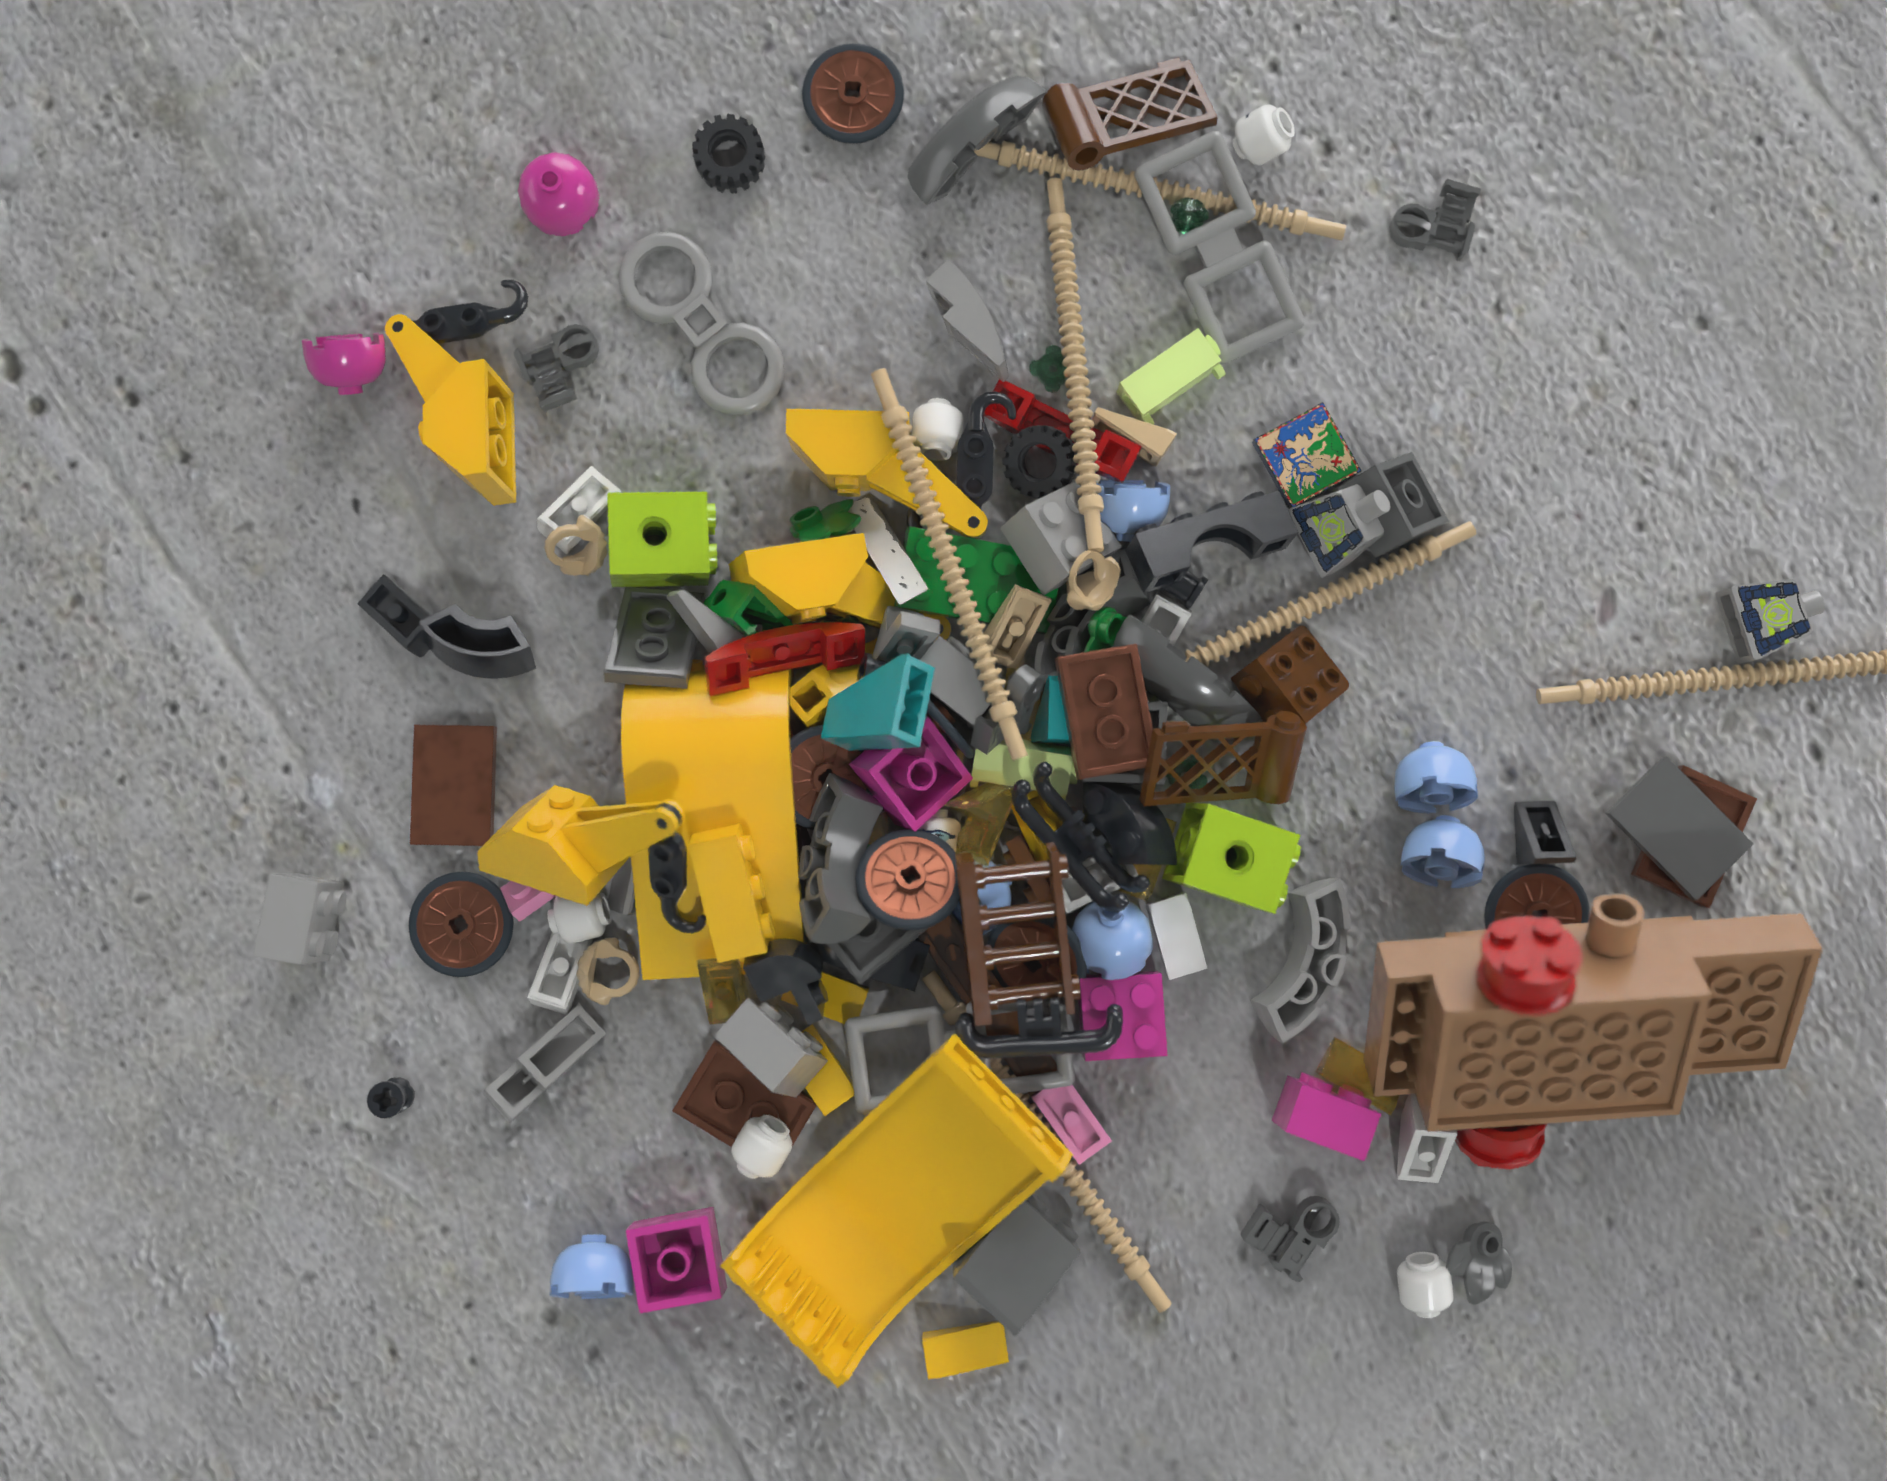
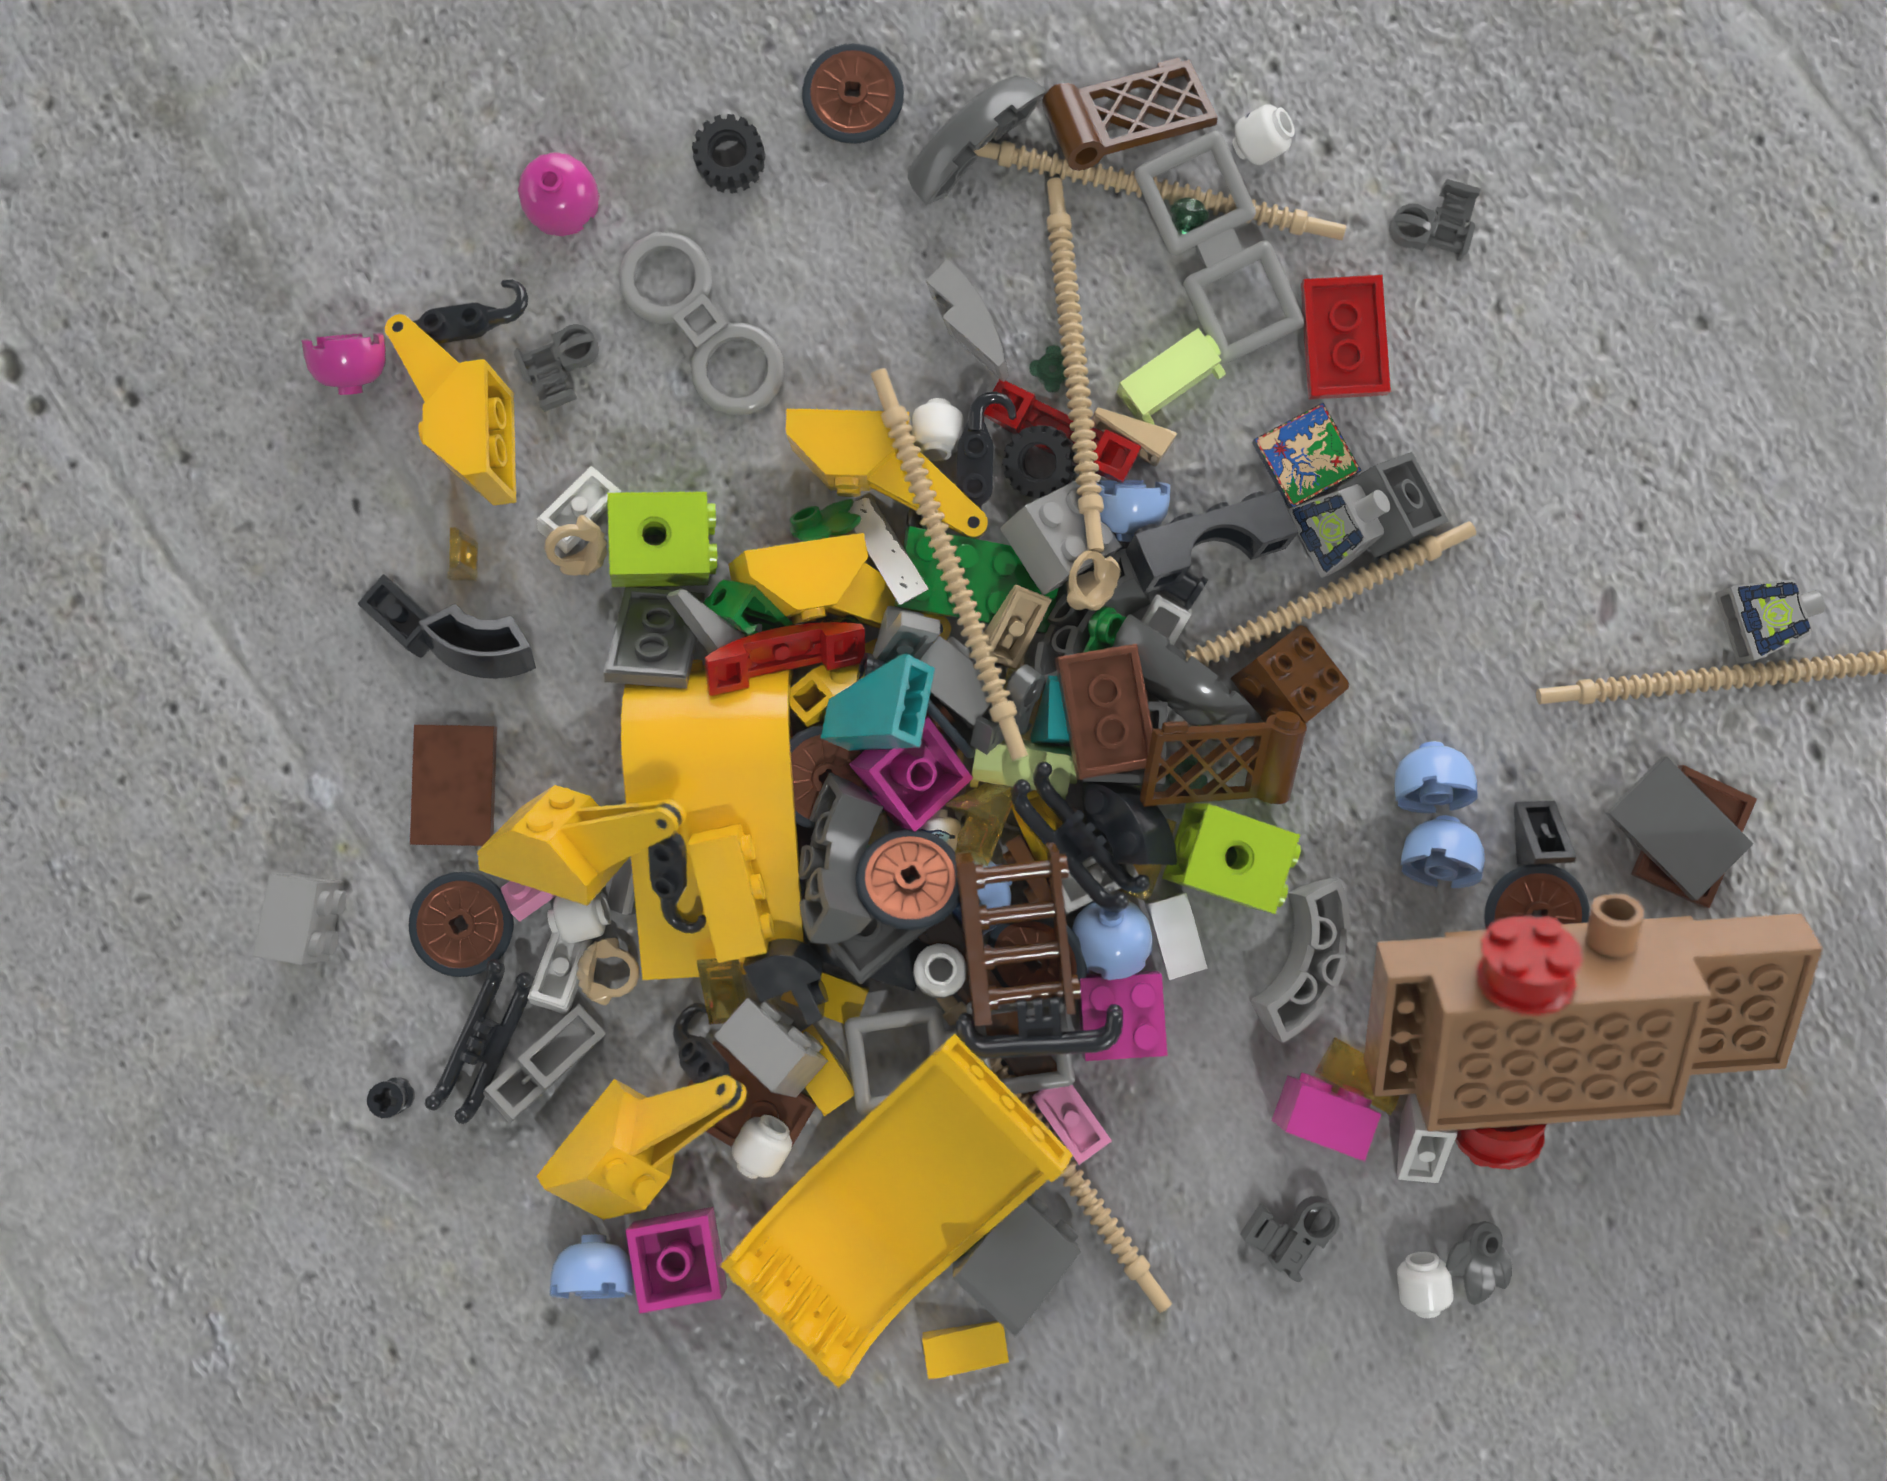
none -> black piece [425,959,534,1124]
none -> clear yellow slope [447,527,478,580]
none -> yellow slope [536,1003,746,1220]
none -> white head [913,943,967,998]
none -> red plate [1301,275,1391,400]

